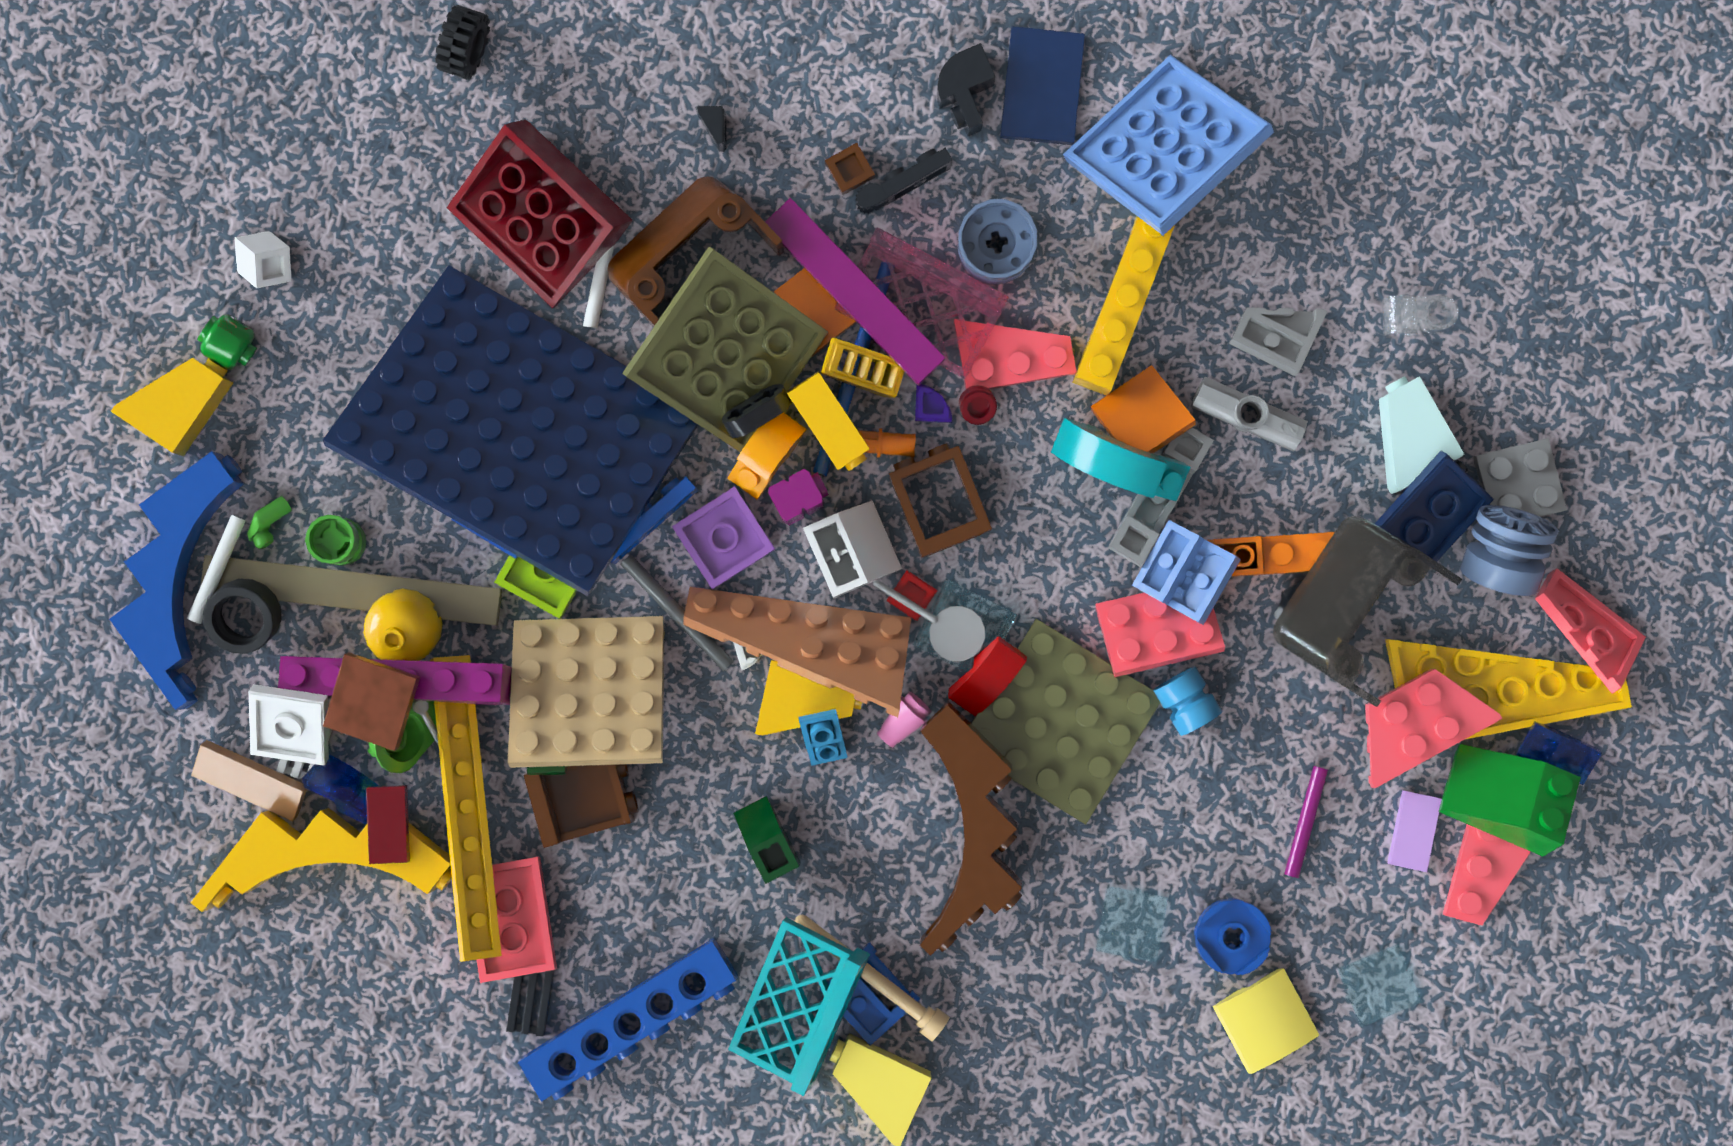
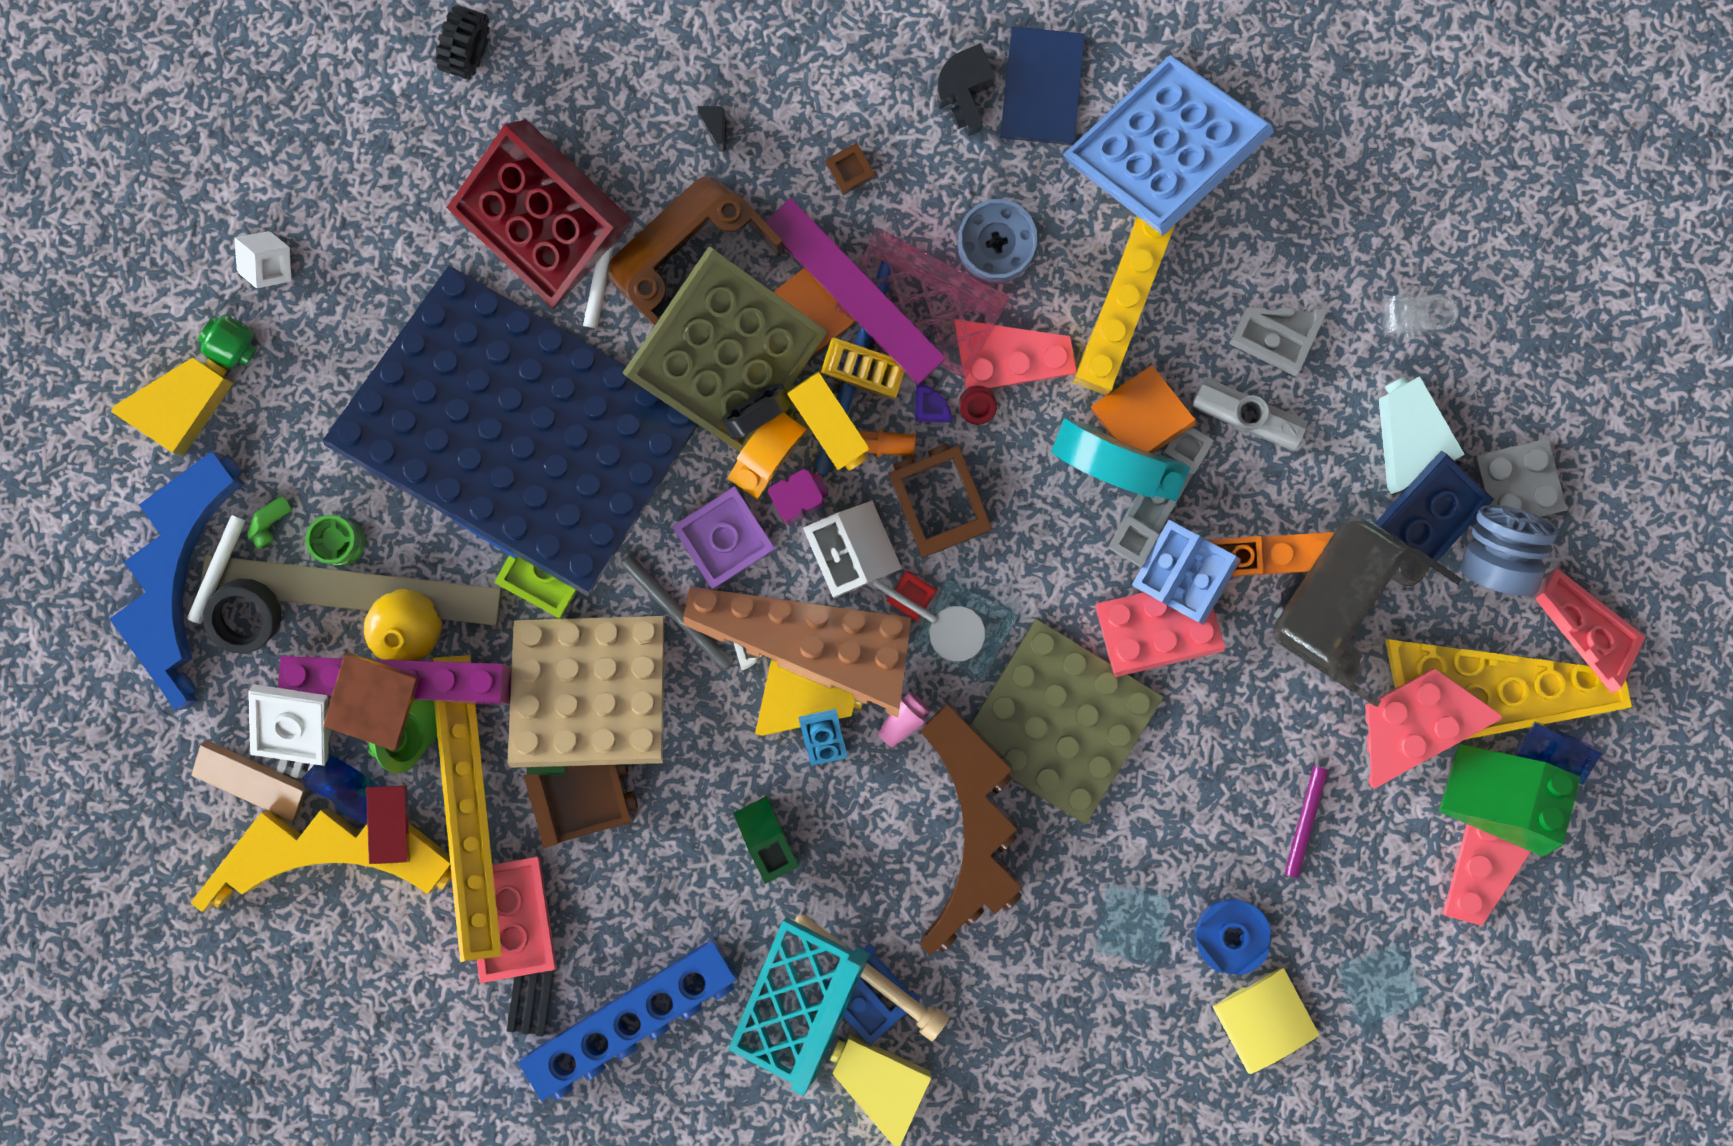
light grey hinge [412,700,439,747] -> none
blue plate [611,477,699,564] -> none
black hinge [855,147,952,215] -> none
red slope [948,636,1027,717] -> none
dark azure wheel [1153,666,1223,736] -> none
lavender tile [1387,790,1442,872] -> none

